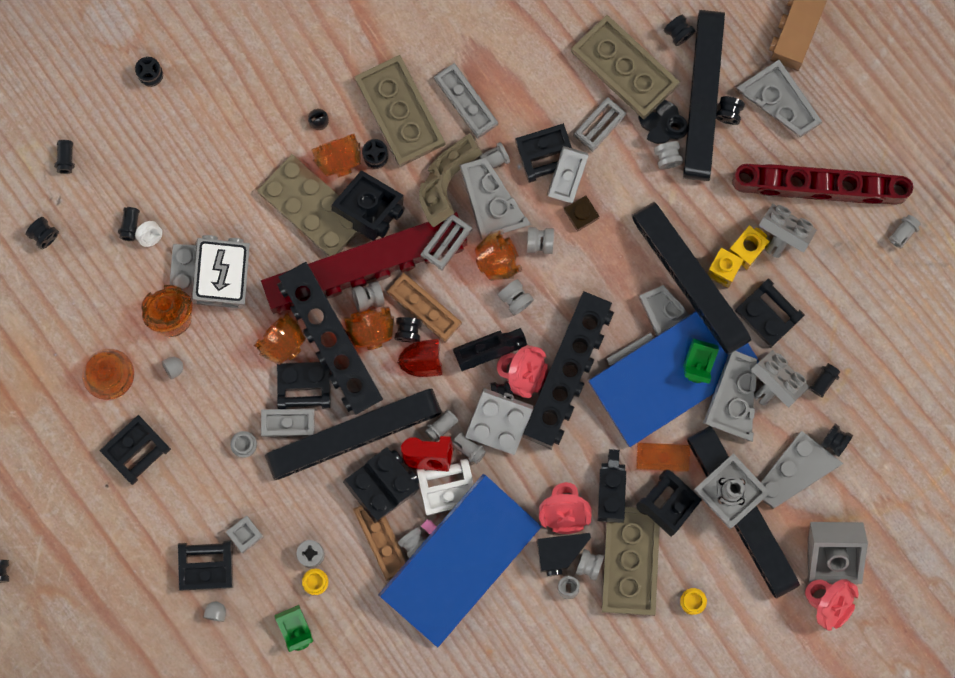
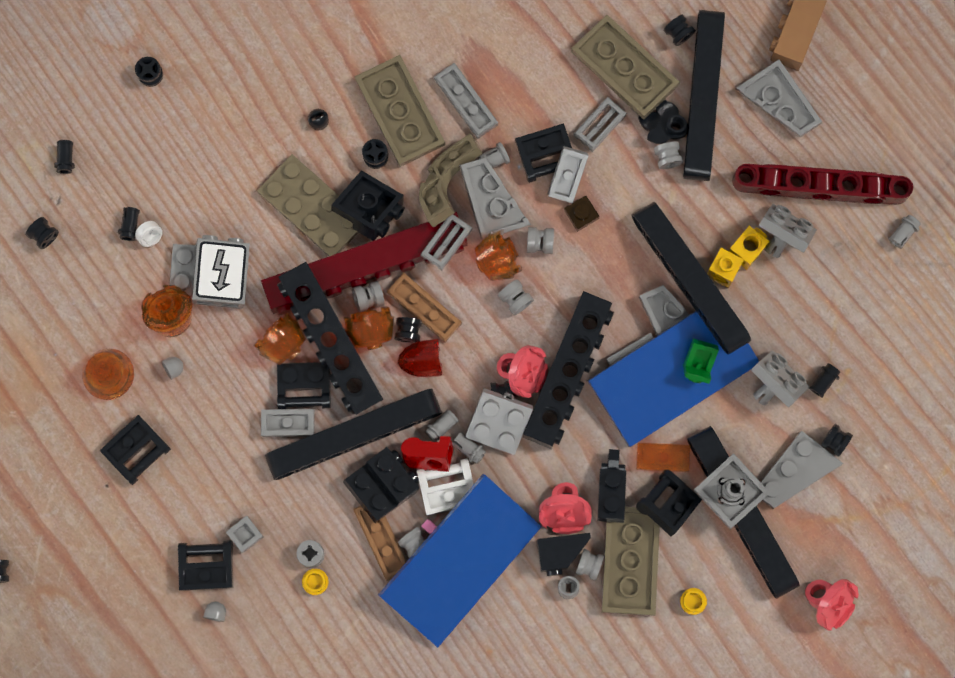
light grey plate [230,431,257,458] -> none
green bracket [275,605,313,652] -> none
clear orange cone [311,133,361,178] -> none
black hinge [453,328,527,371] -> none
light grey wing [703,351,757,442] -> none
black wheel [716,96,745,125] -> none
black plate [735,278,805,348] -> none
light grey slope [808,522,868,584] -> none

